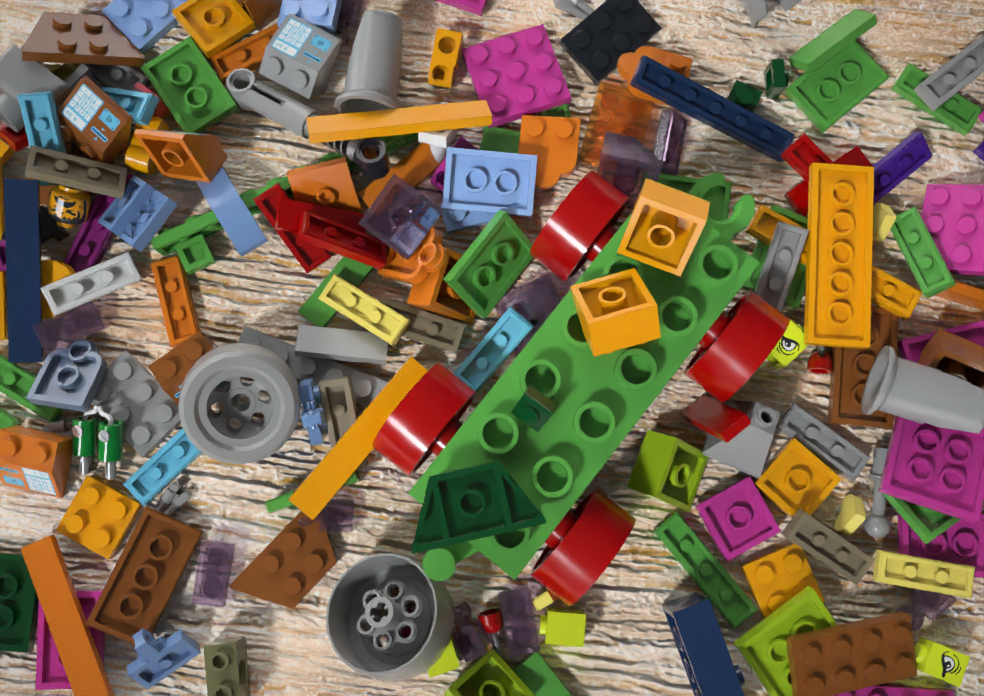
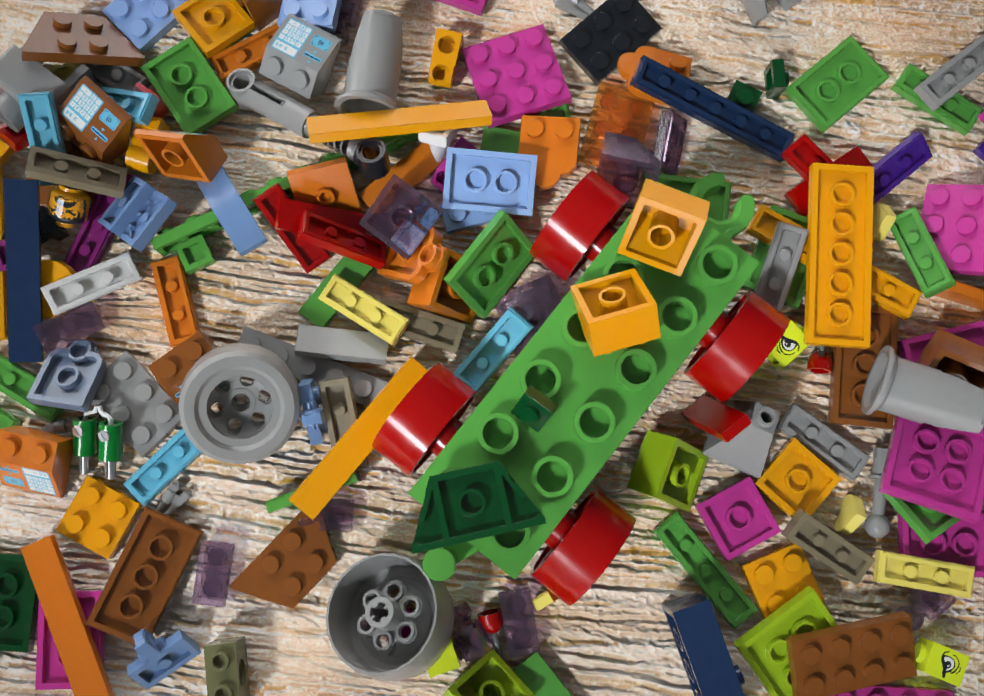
neon yellow brick [539,607,586,647] -> none
bright green tile [789,9,877,73] -> none

